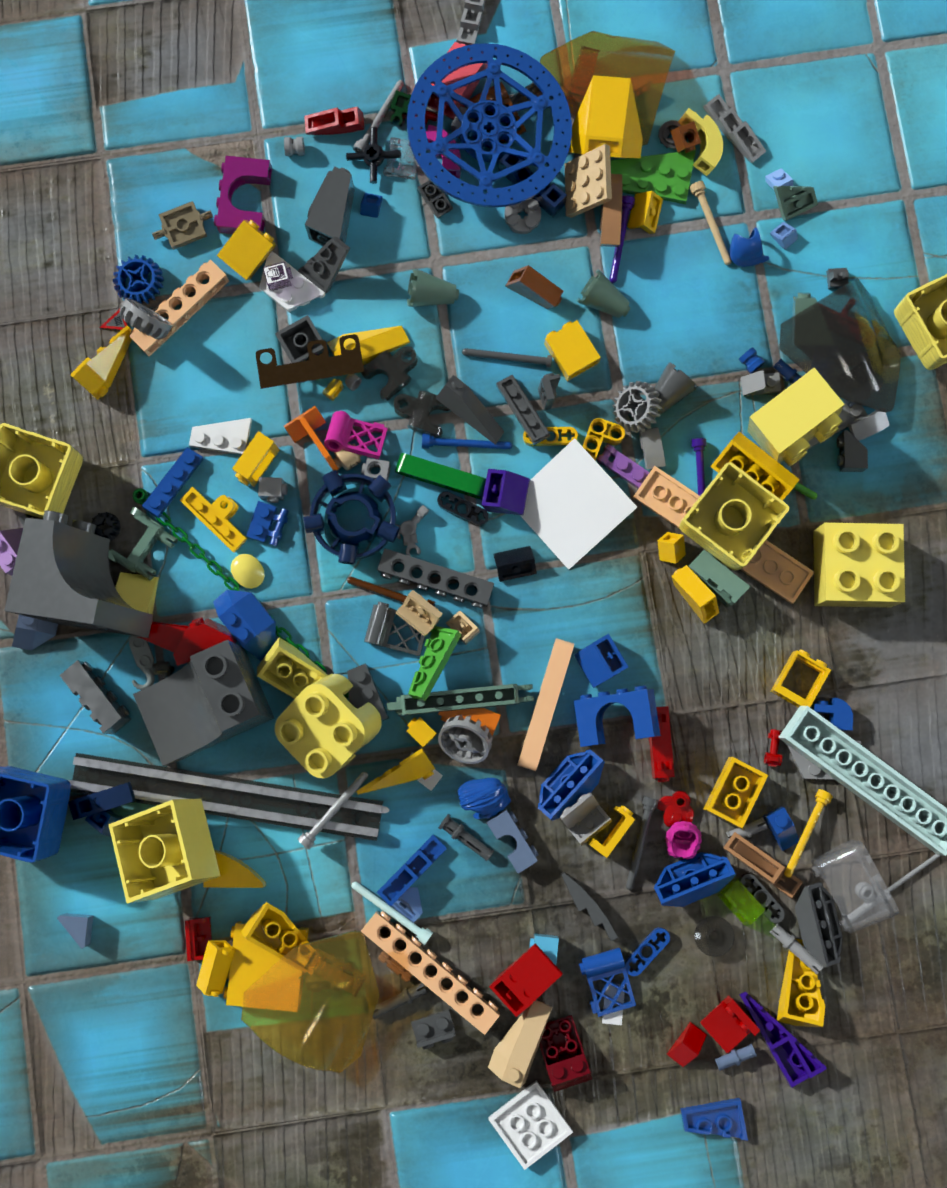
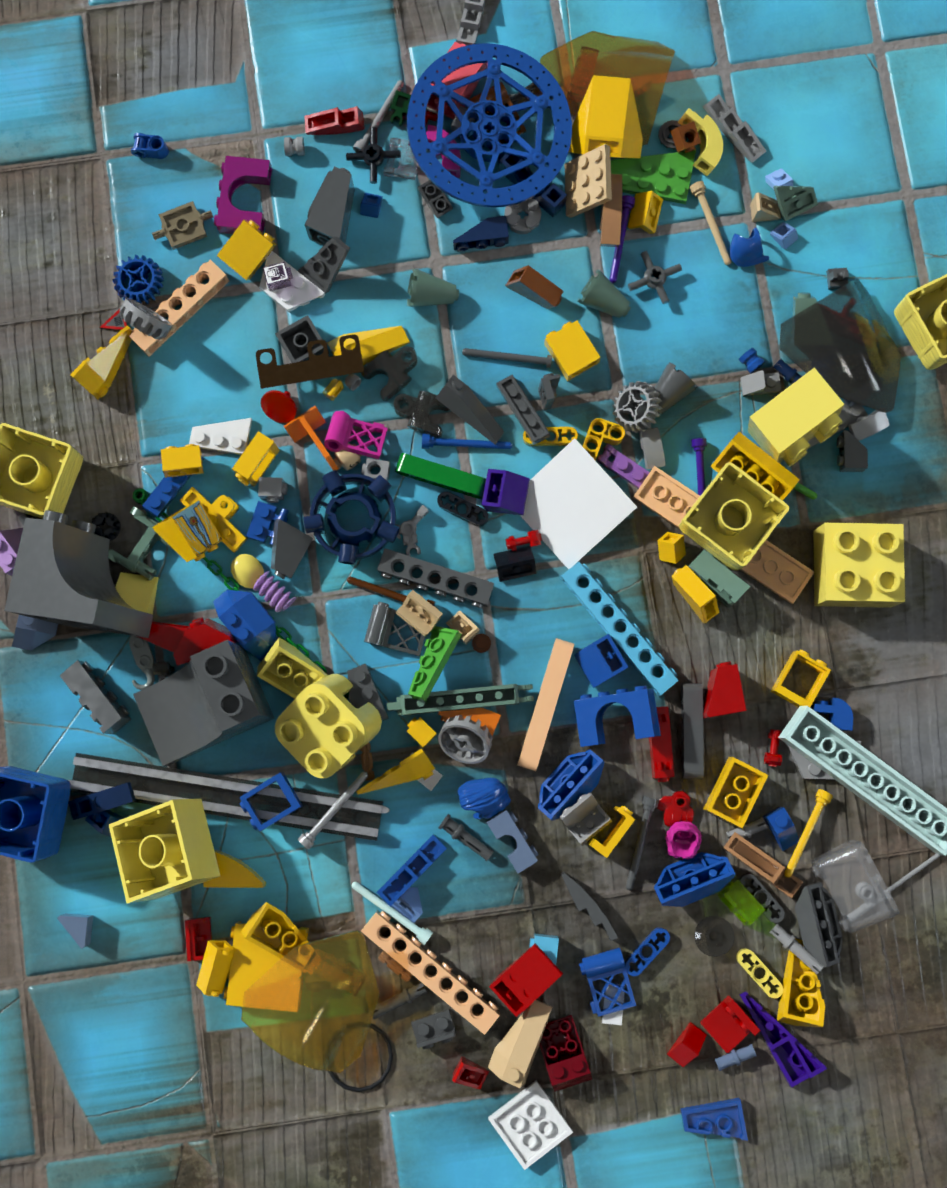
none -> blue piece [131,133,169,159]
none -> yellow slope [152,501,223,562]
none -> yellow brick [161,444,204,478]
none -> blue window [239,772,303,832]
none -> lavender piece [253,571,296,613]
none -> red shield [261,390,298,423]
none -> dark grey slope [271,519,313,579]
none -> black piece [324,1021,393,1092]
none -> medium nougat axle [360,743,375,781]
none -> red slope [452,1056,489,1090]
none -> dark blue slope [453,216,509,251]
none -> reddish brown plate [472,634,491,653]
none -> red bar [505,530,542,551]
none -> medium azure brick [560,562,679,696]
none -> dark grey bar [628,251,682,304]
none -> dark grey beam [681,683,704,779]
none -> red slope [703,661,747,719]
none -> light yellow beam [736,948,783,998]
none -> tan slope [750,192,781,222]

